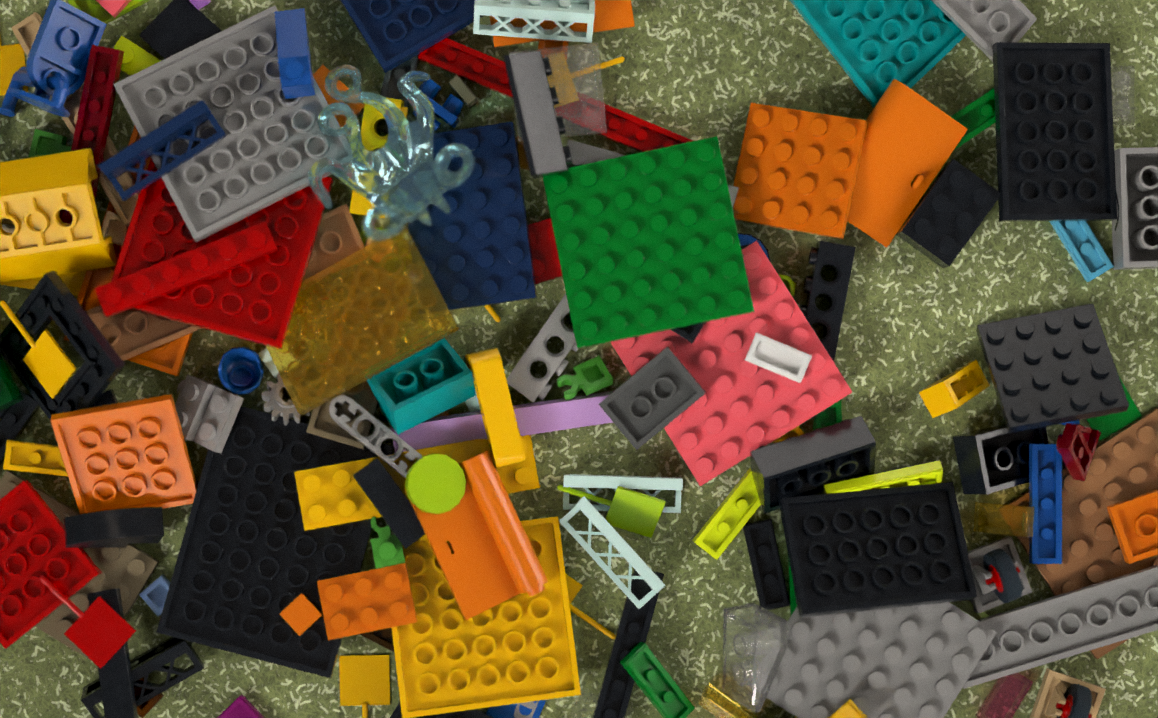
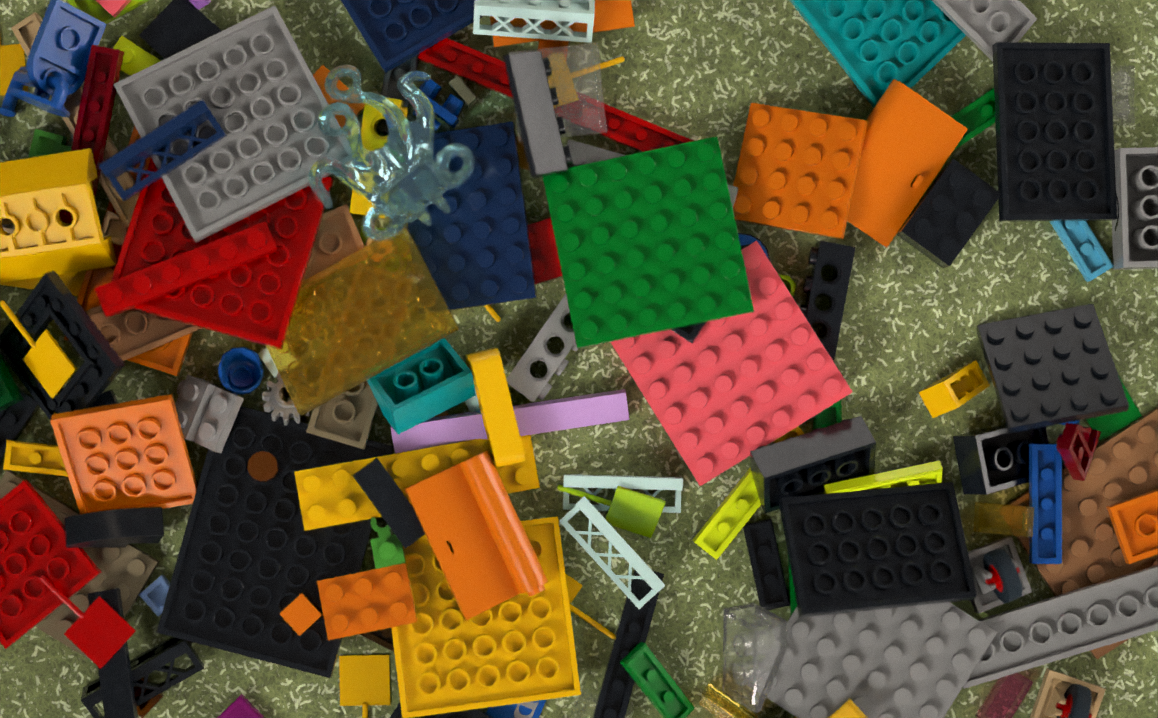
blue slope [275,8,315,99] -> none
light grey beam [329,396,422,478] -> none
lime tile [405,453,466,514] -> none
bright green plate [557,355,613,400] -> none
dark grey plate [599,347,706,450] -> none
white tile [745,333,812,383] -> none
none -> reddish brown tile [247,451,279,481]

